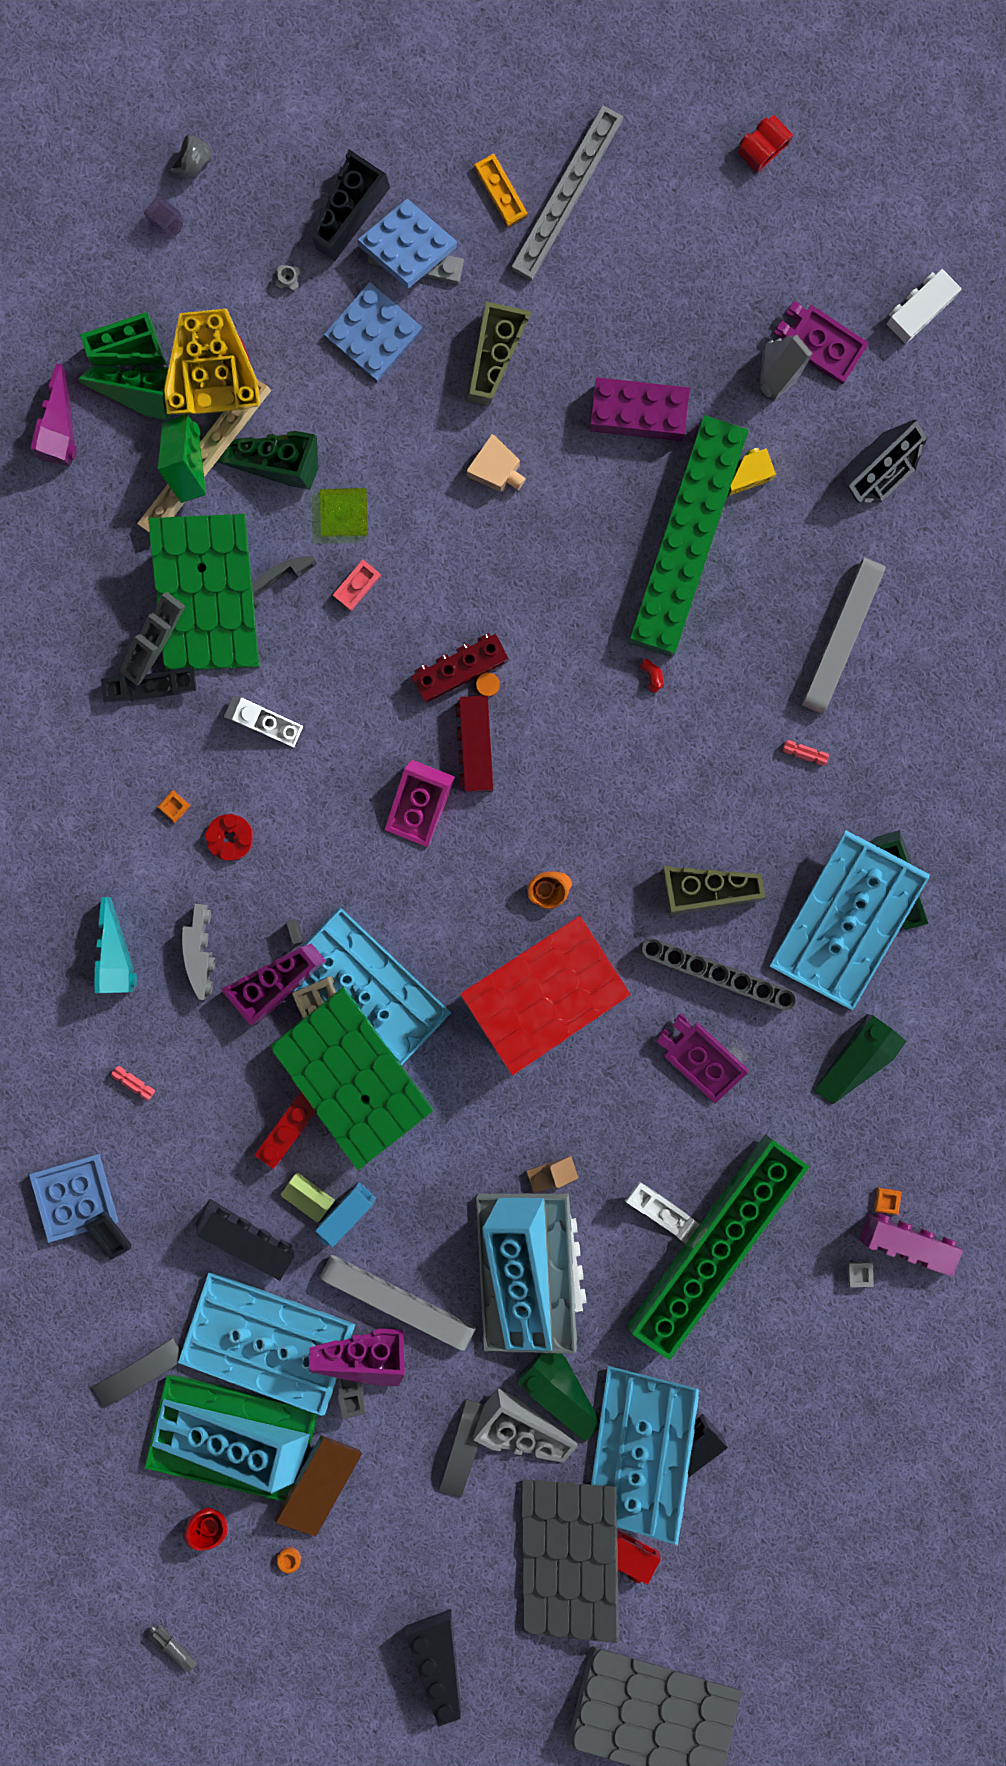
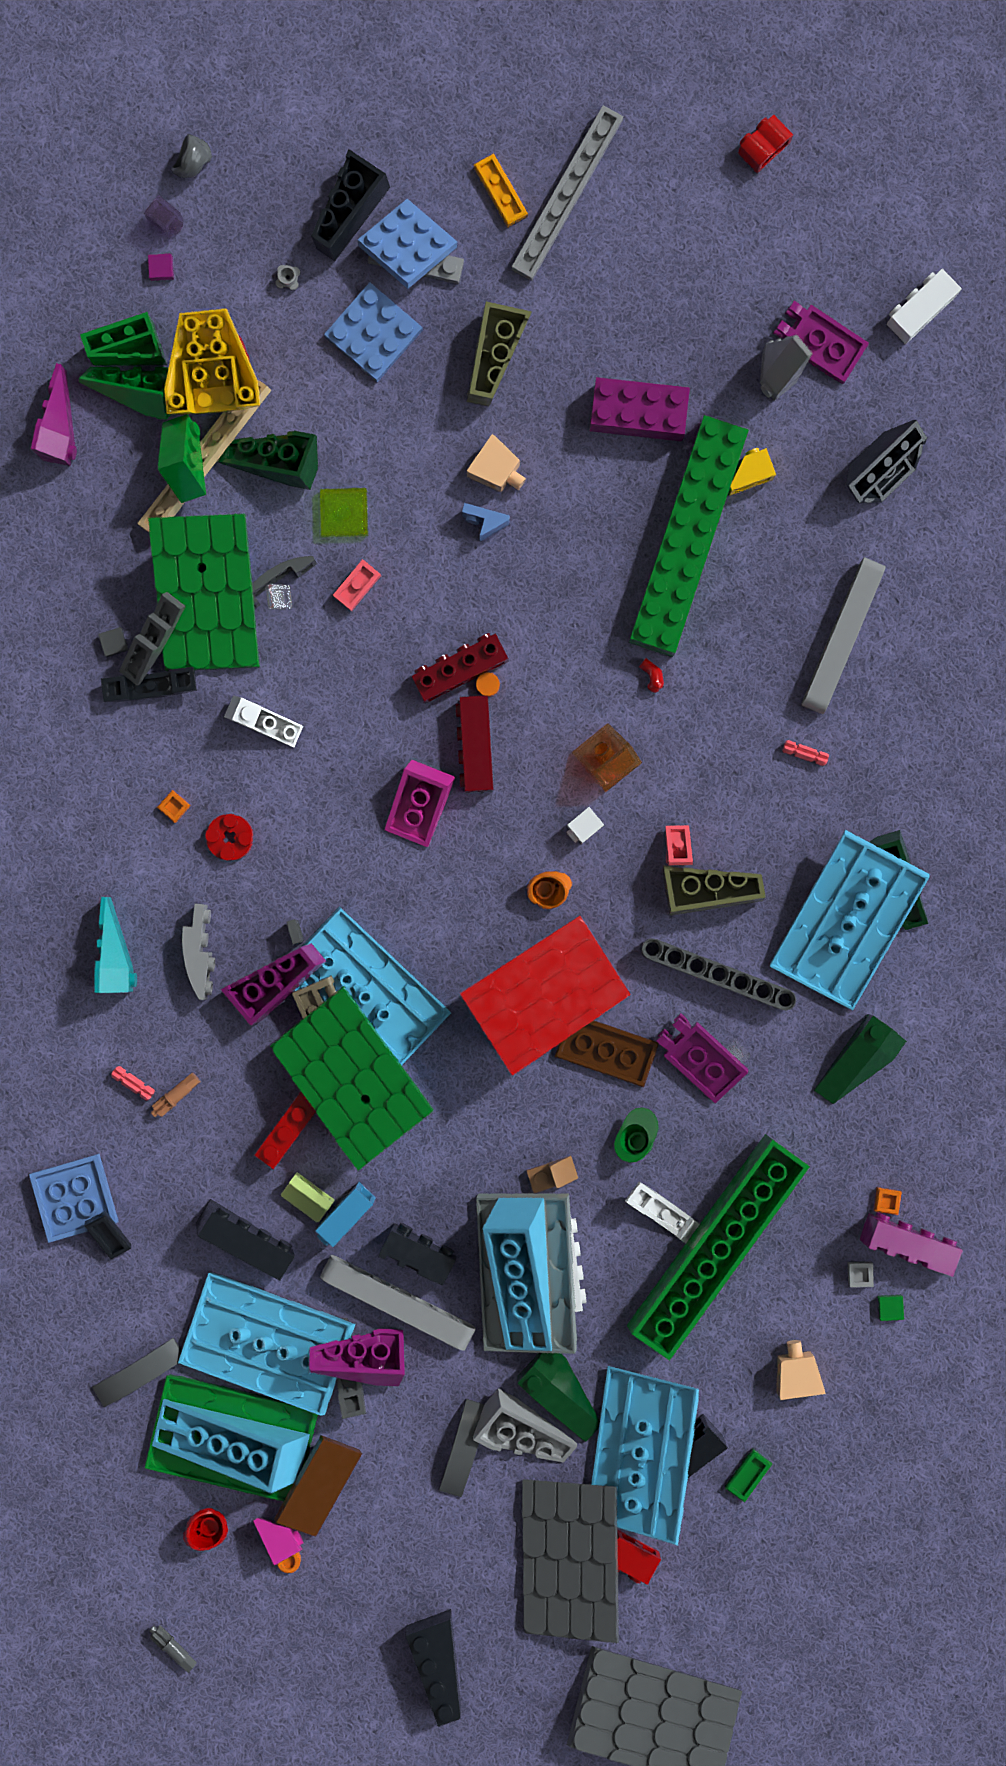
none -> dark grey tile [98,627,129,657]
none -> magenta tile [148,253,174,281]
none -> nougat piece [151,1073,201,1117]
none -> dark pink slope [253,1517,304,1565]
none -> clear plate [266,584,293,610]
none -> black wedge [378,1223,457,1286]
none -> medium blue slope [462,503,510,541]
none -> reddish brown tile [555,1020,659,1087]
none -> white brick [566,807,604,844]
none -> clear orange slope [572,723,642,792]
none -> green piece [614,1107,659,1163]
none -> coral slope [665,825,693,865]
none -> green tile [725,1448,772,1503]
none -> light nougat torso [777,1340,825,1400]
none -> green tile [878,1294,904,1321]

